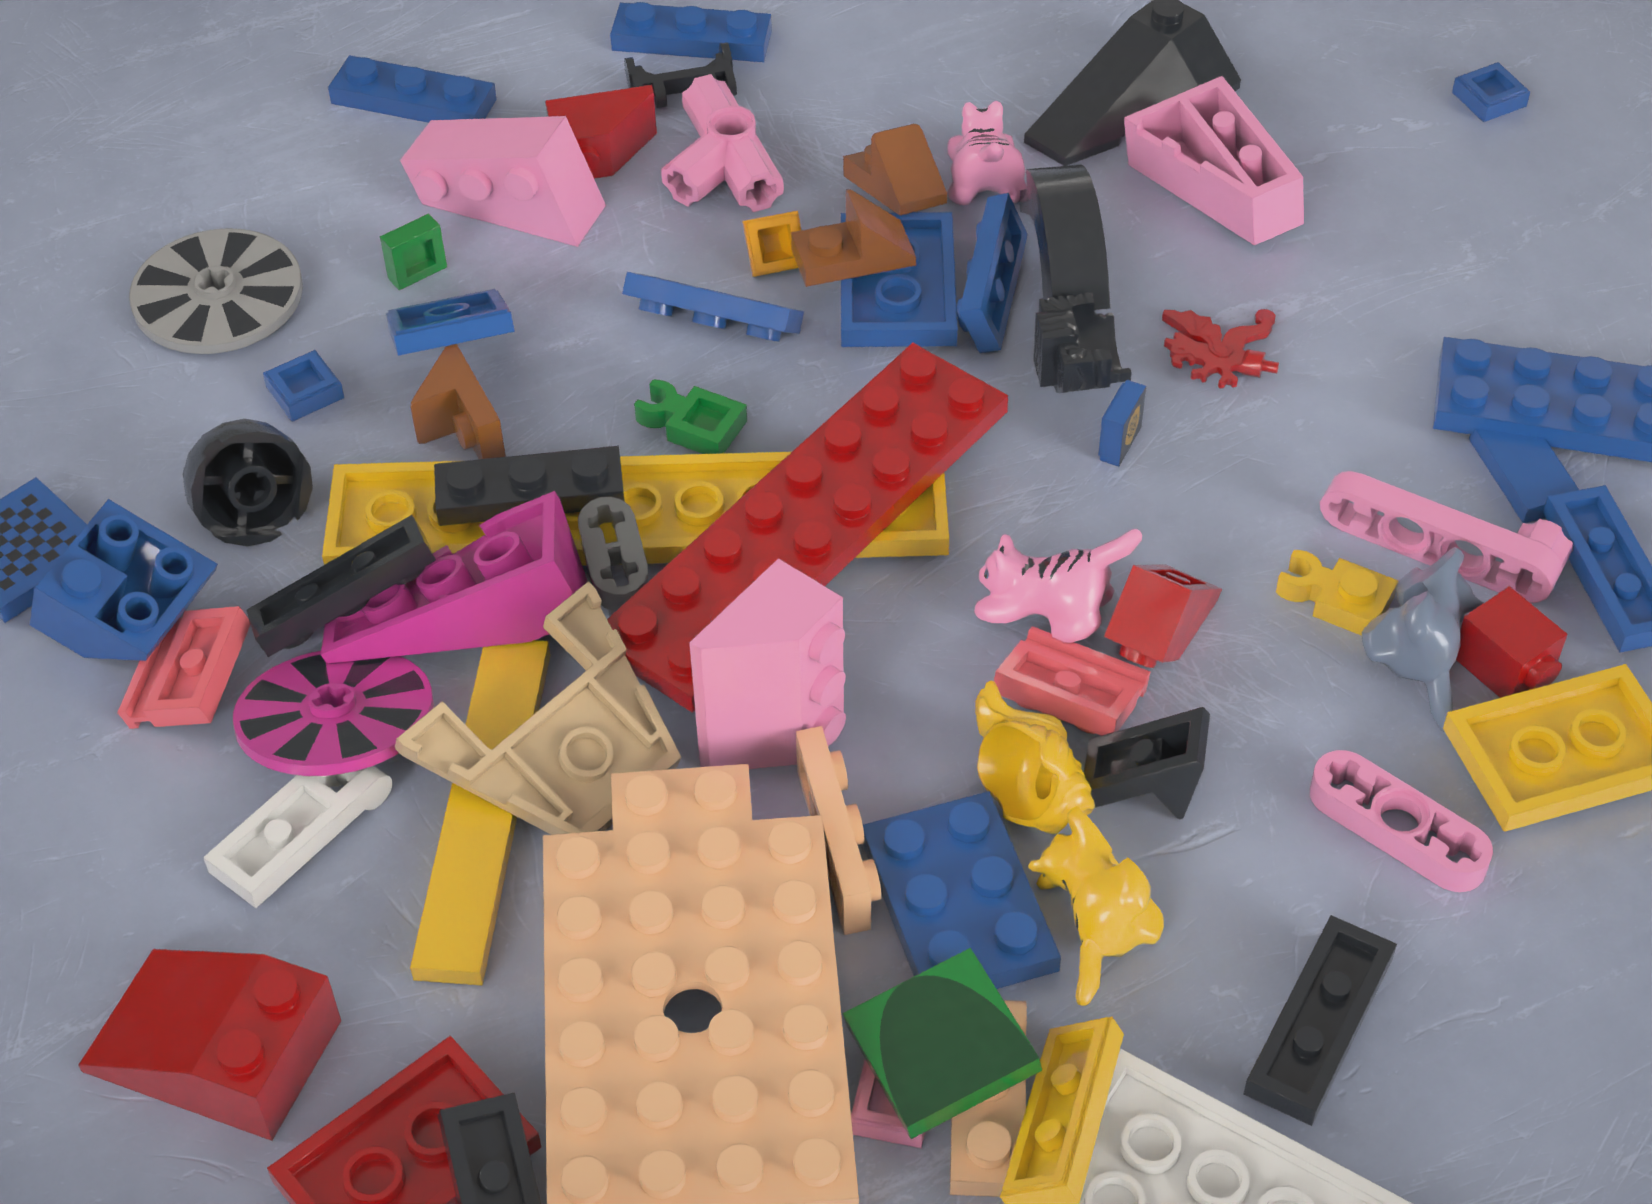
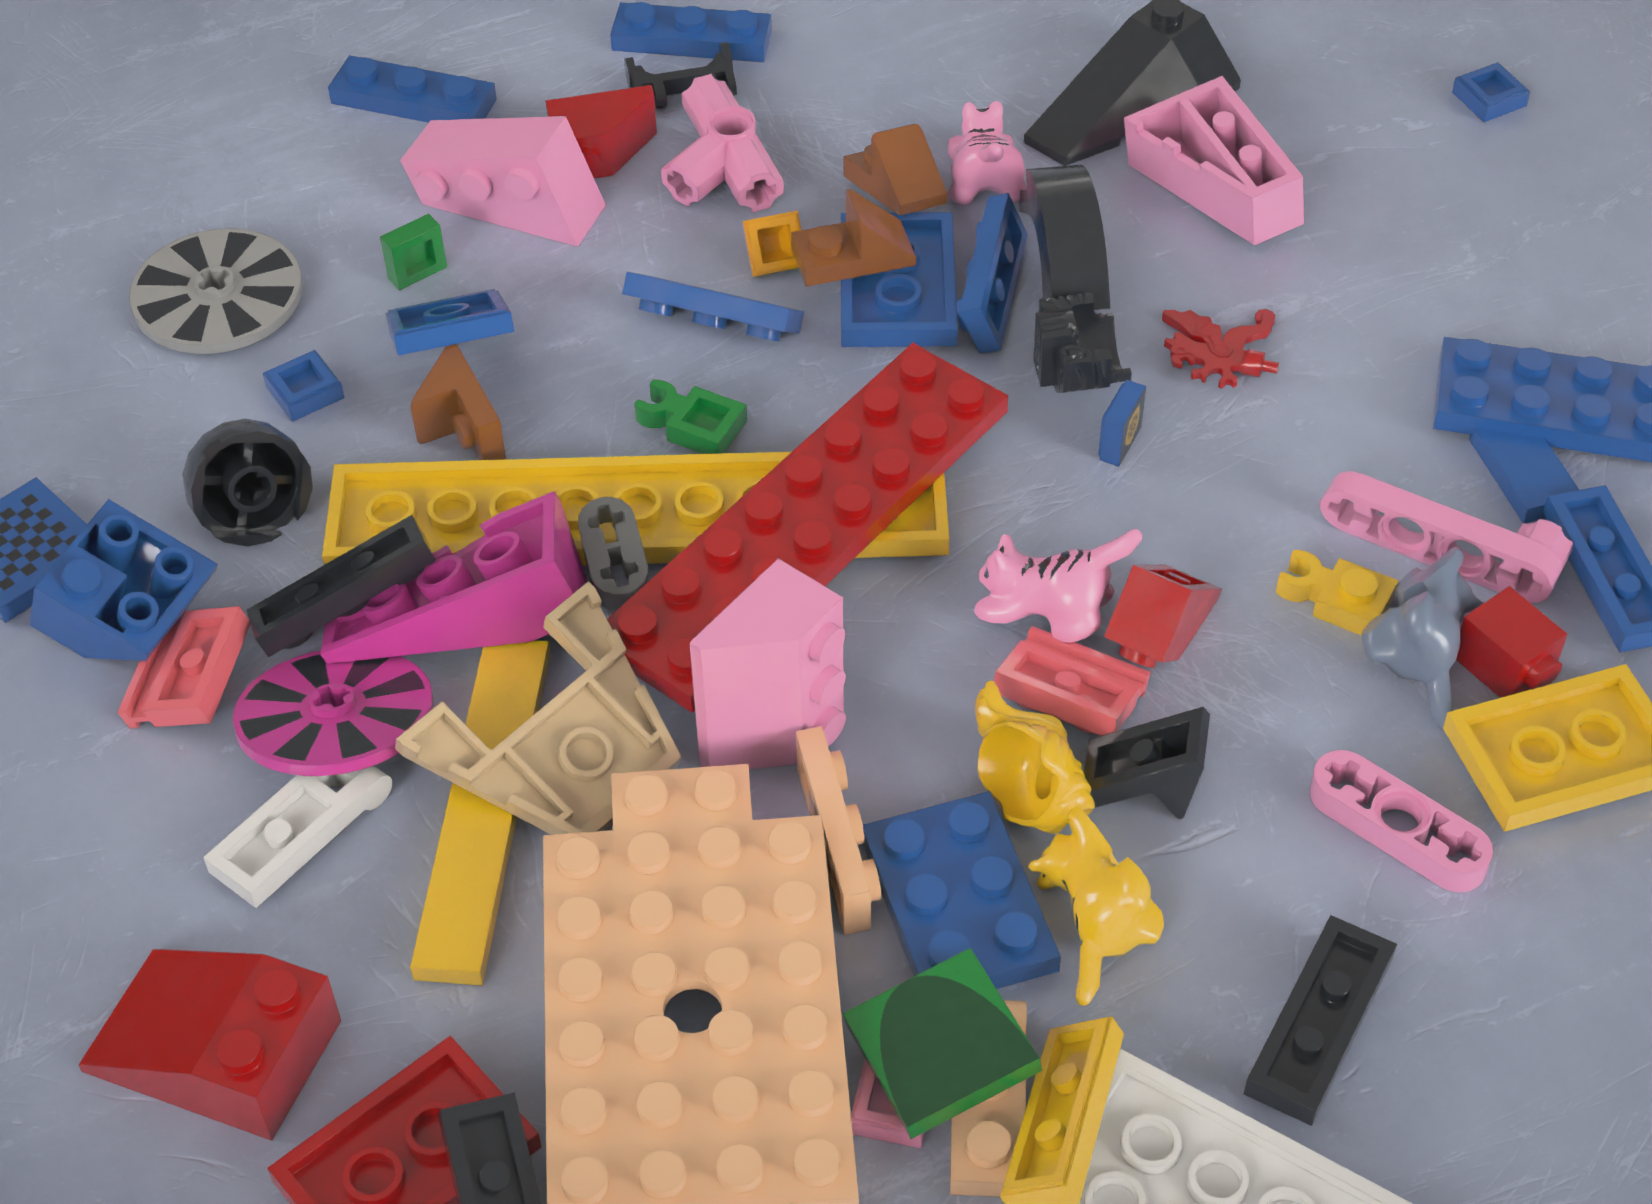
black plate [434,446,625,526] -> none

